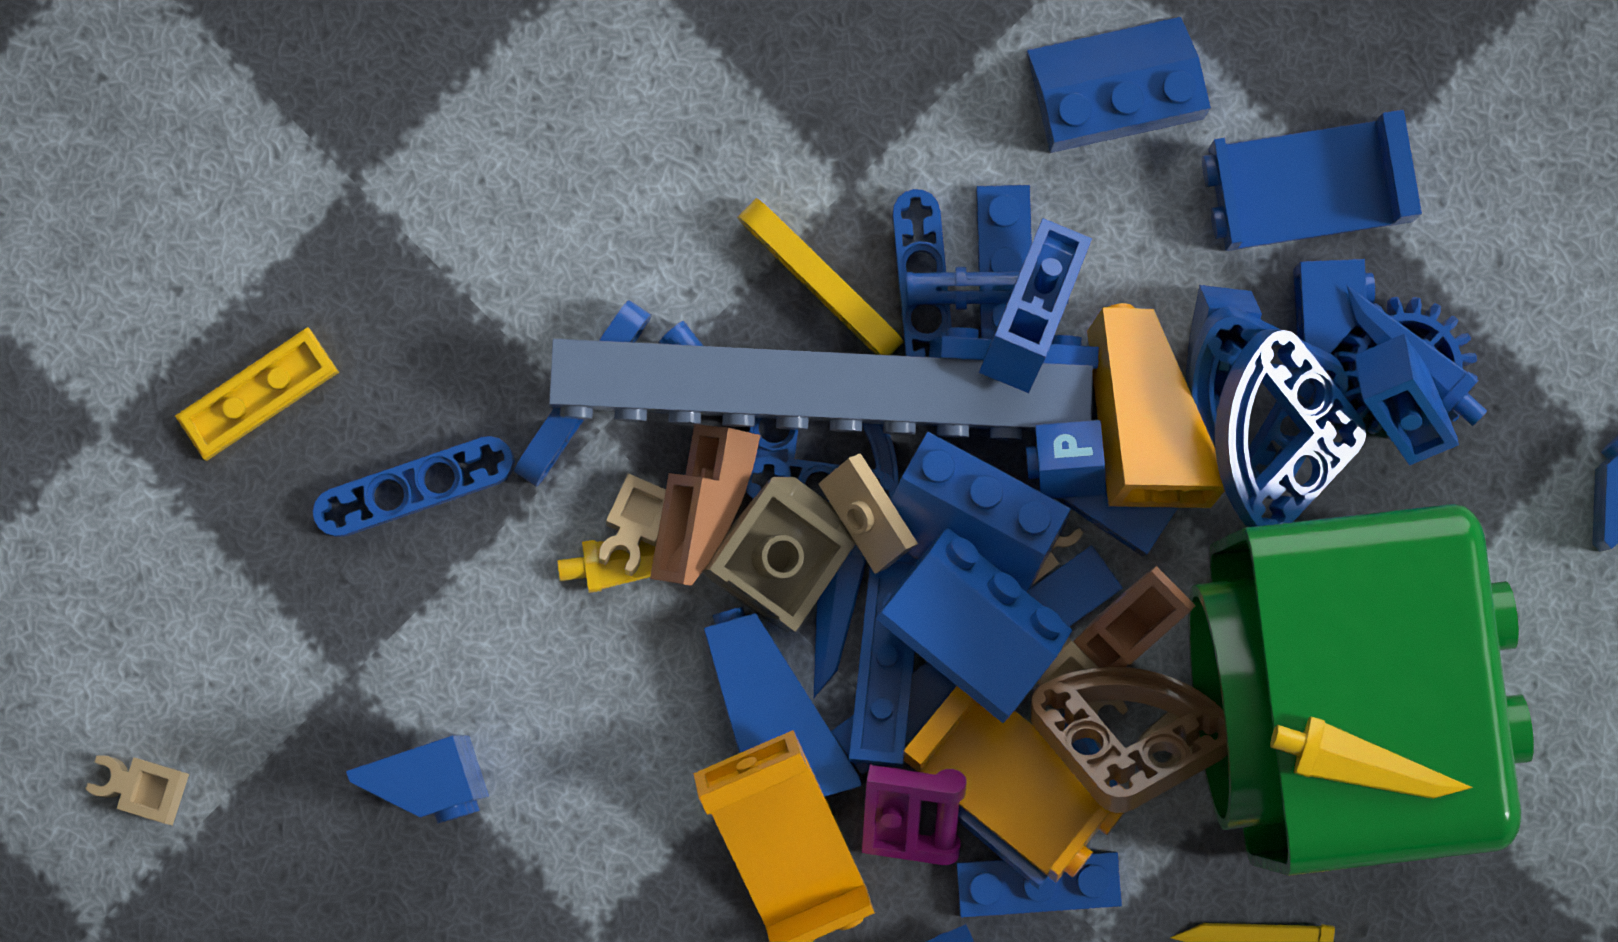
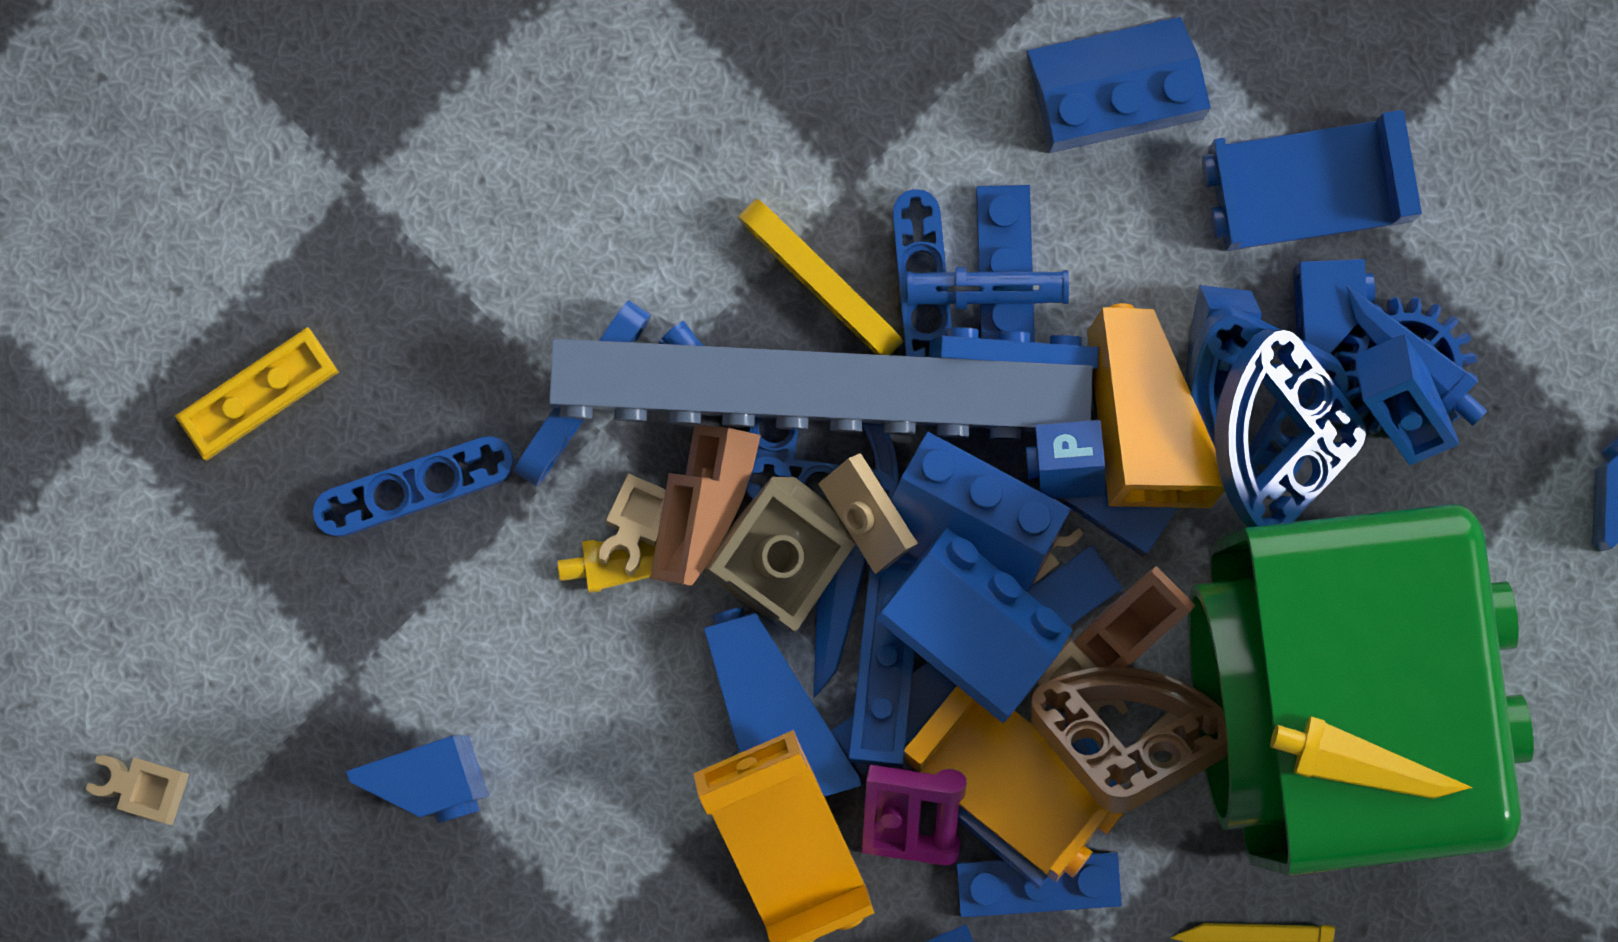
blue slope [978,218,1092,394] -> none

